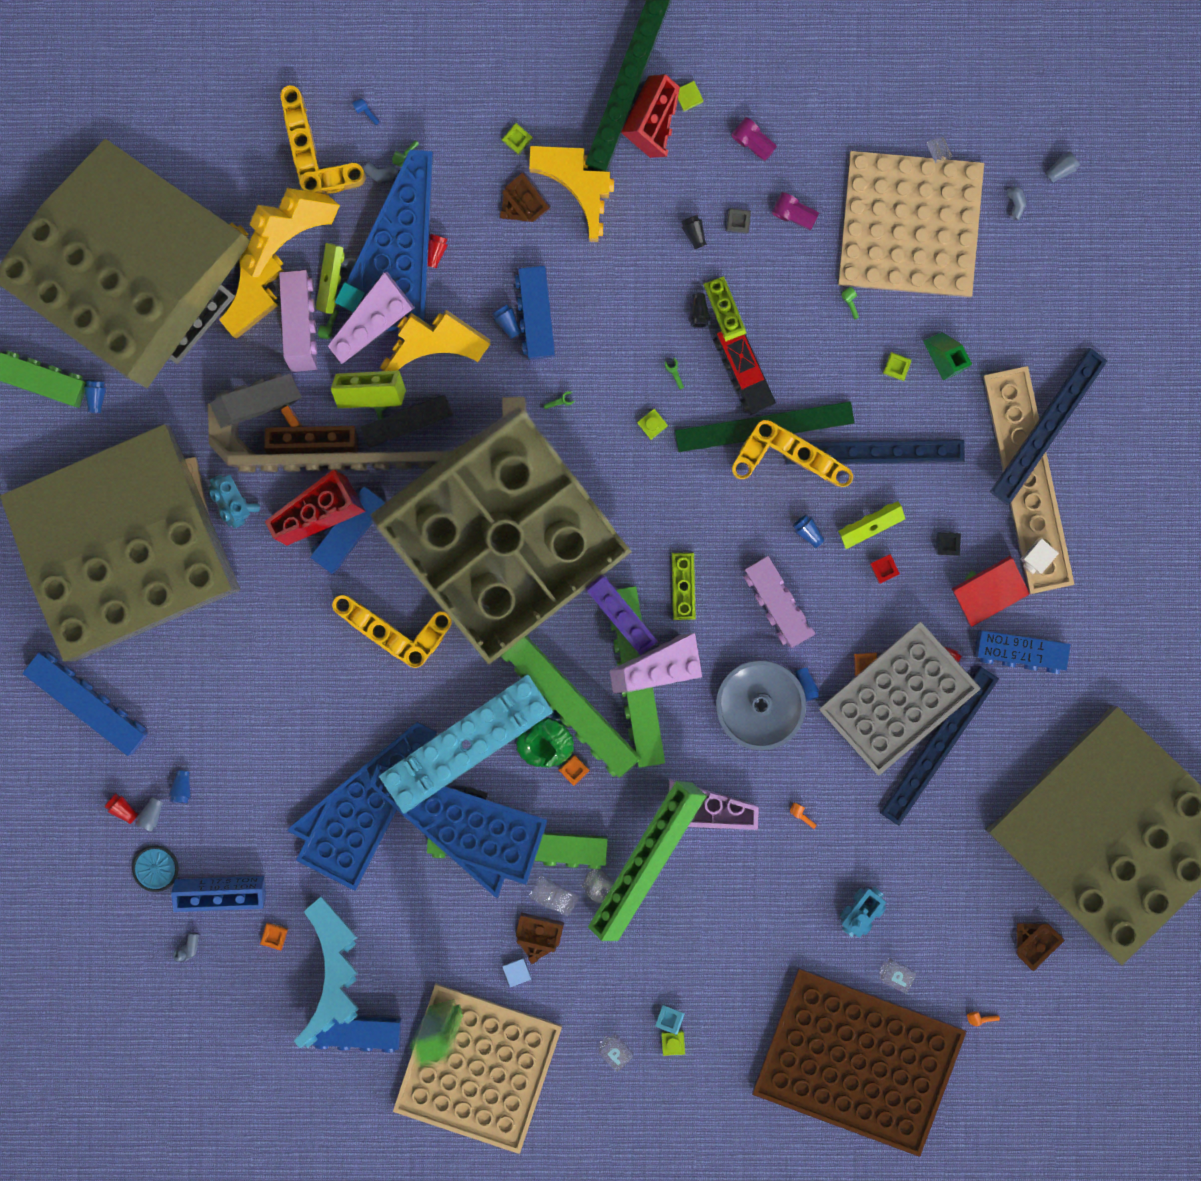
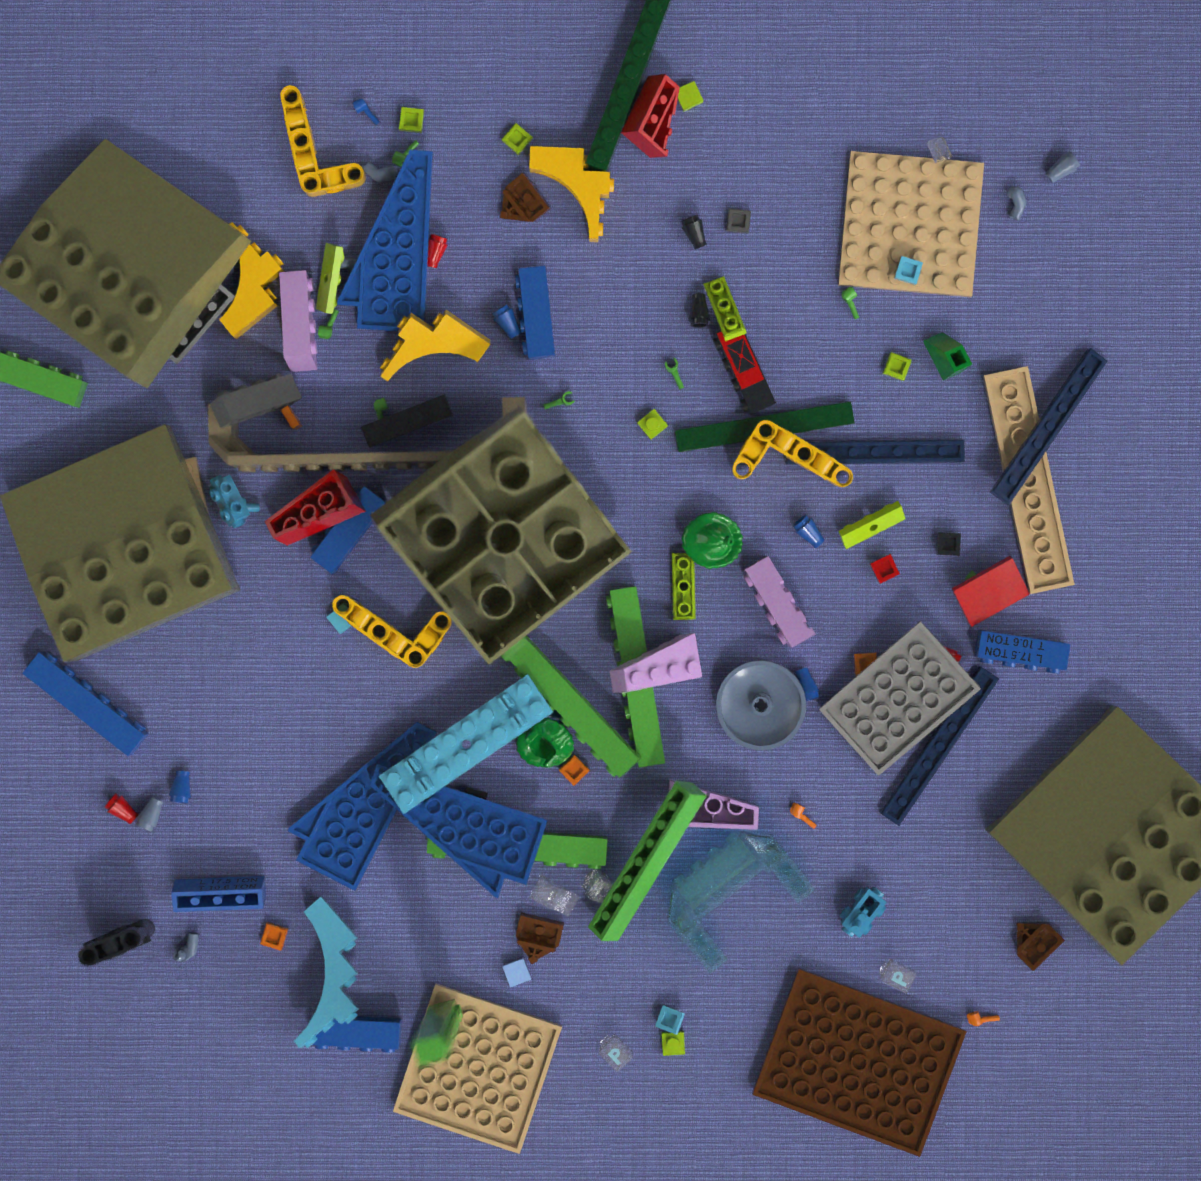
blue cone [84,380,107,413] -> none
dark azure wheel [132,845,179,892] -> none
yellow arch [240,188,340,278] -> none
reddish brown brick [264,426,358,455] -> none
lavender wedge [328,272,415,364] -> none
lime brick [331,371,406,409] -> none
teal tile [335,282,365,312] -> none
dark purple plate [585,574,658,656] -> none
magenta piece [731,117,777,162] -> none
magenta piece [771,192,819,231] -> none
white brick [1020,539,1059,574] -> none
none -> black connector [78,919,155,966]
none -> medium azure tile [326,603,351,634]
none -> lime plate [399,107,424,133]
none -> clear light blue wedge [667,830,816,974]
none -> green piece [681,512,743,569]
none -> medium azure plate [894,256,923,285]

